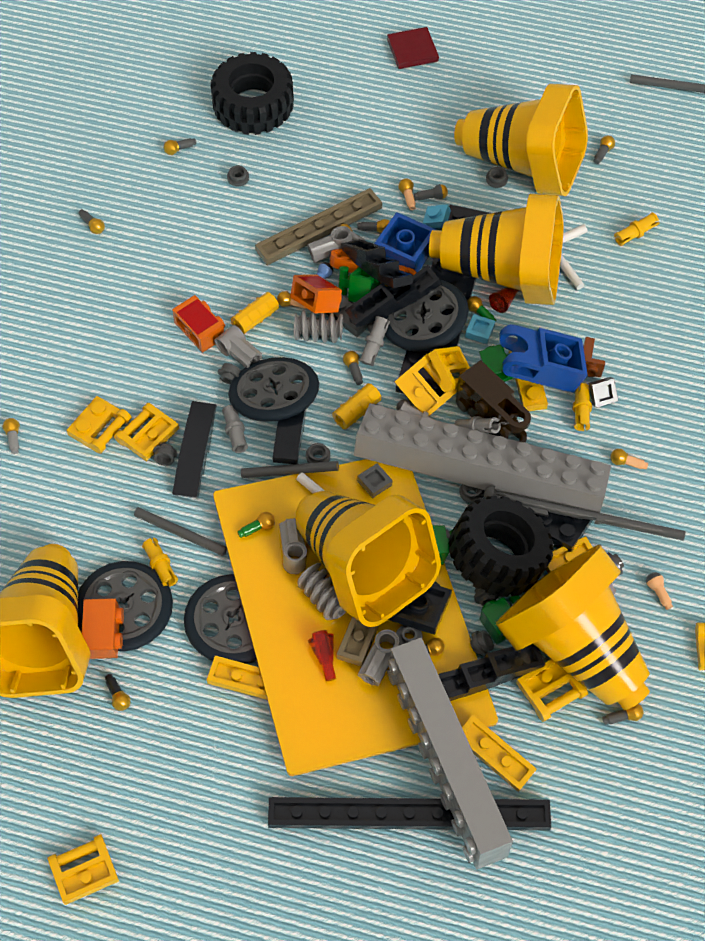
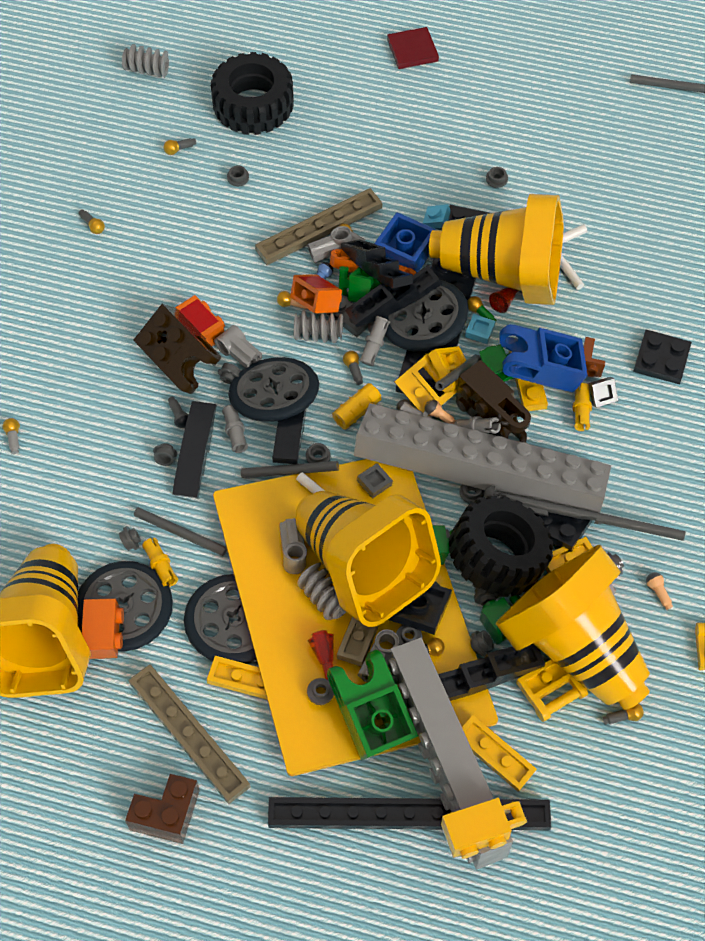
yellow plate [47,834,119,905] -> none
yellow plate [66,396,132,454] -> none
piece [105,674,131,711] -> none
yellow plate [113,403,179,462] -> none
yellow axle [230,292,279,334] -> none
piece [237,512,275,538] -> none
piece [357,219,390,233] -> none
piece [398,178,416,210] -> none
dark grey piece [414,184,448,200] -> none
yellow cone [454,83,588,196] -> none
piece [593,135,615,164] -> none
piece [610,448,648,470] -> none
yellow pin [614,212,660,246] -> none
none -> dark grey plate [119,526,141,551]
none -> light grey piece [122,44,169,78]
none -> reddish brown brick [125,774,200,844]
none -> dark tan plate [129,664,251,804]
none -> dark brown brick [133,303,221,394]
none -> dark grey piece [168,397,188,428]
none -> dark grey plate [307,678,334,705]
none -> green brick [327,650,418,761]
none -> light nougat piece [424,400,456,424]
none -> dark grey piece [435,355,481,391]
none -> yellow brick [441,797,527,859]
none -> black plate [633,330,692,385]

